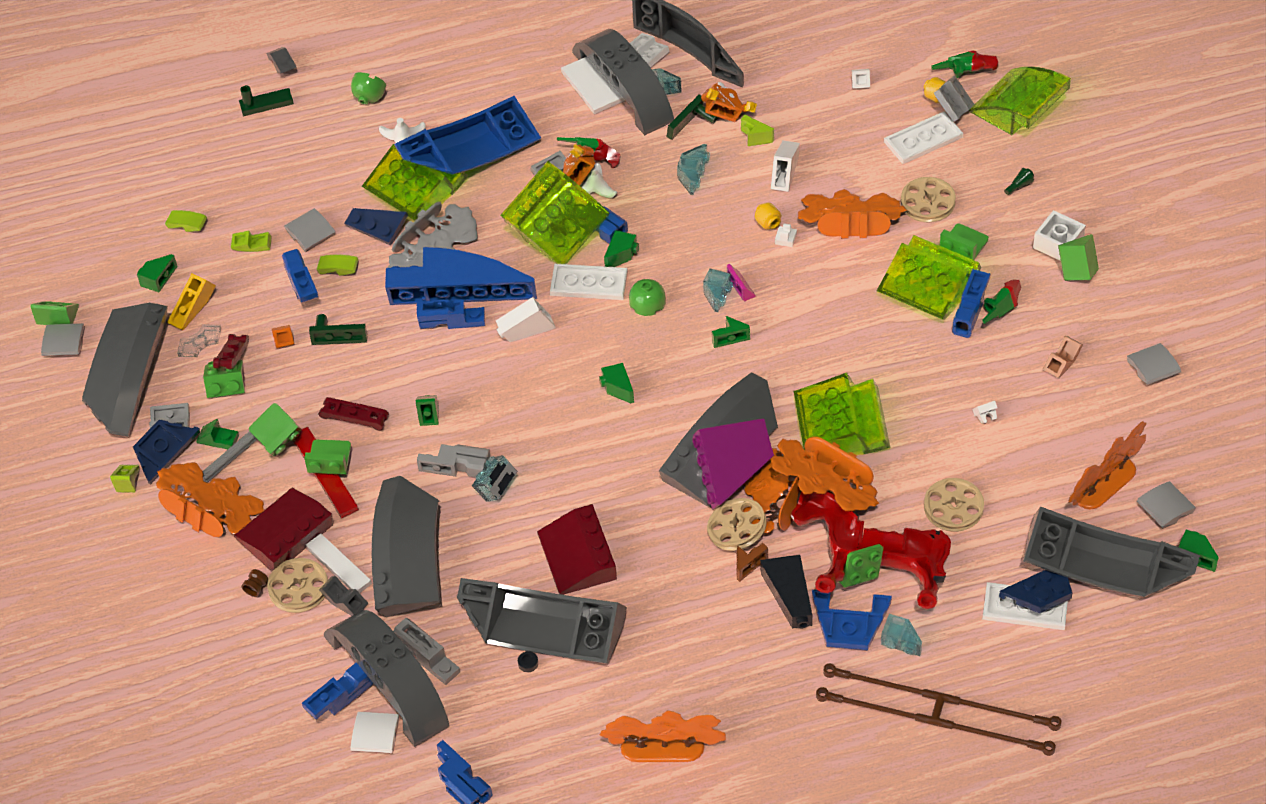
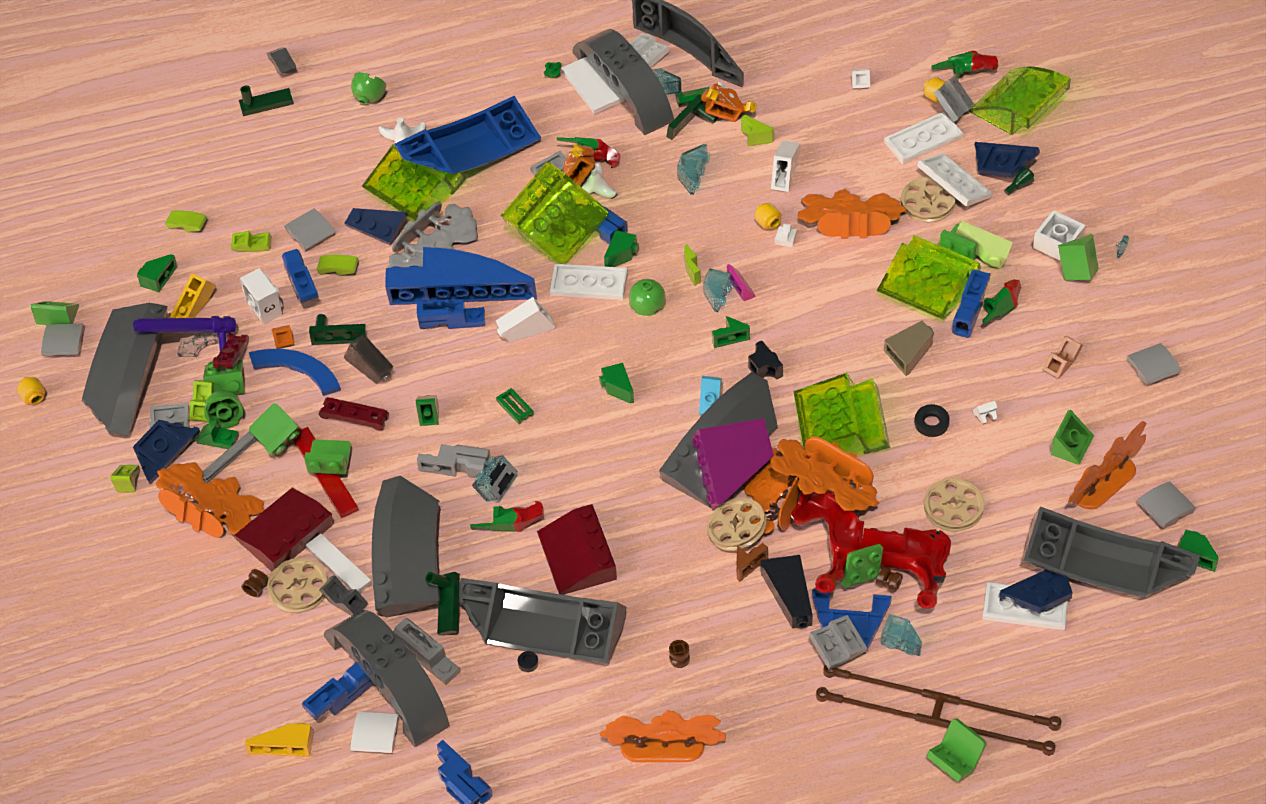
none -> yellow head [17,377,45,405]
none -> dark purple cylinder [133,316,236,351]
none -> lime slope [189,380,214,421]
none -> bright green cylinder [204,390,243,429]
none -> white brick [240,268,283,325]
none -> yellow slope [245,722,314,757]
none -> blue tile [249,349,341,396]
none -> clear smoke slope [344,333,394,384]
none -> dark green piece [425,572,460,635]
none -> animal [470,501,544,532]
none -> green tile [496,388,534,424]
none -> green plate [544,62,562,78]
none -> reddish brown wheel [669,640,690,668]
none -> green tile [675,87,710,104]
none -> lime slope [684,244,701,285]
none -> medium azure brick [699,376,723,415]
none -> black brick [748,340,783,379]
none -> light grey slope [809,615,868,670]
none -> reddish brown wheel [876,566,903,593]
none -> dark tan slope [884,320,934,376]
none -> black tyre [914,404,950,437]
none -> white tile [917,153,992,206]
none -> bright green bracket [926,718,987,782]
none -> yellowish green slope [955,220,1013,269]
none -> dark blue wing [974,142,1040,178]
none -> bright green slope [1051,409,1094,464]
none -> clear light blue helmet [1116,235,1129,258]

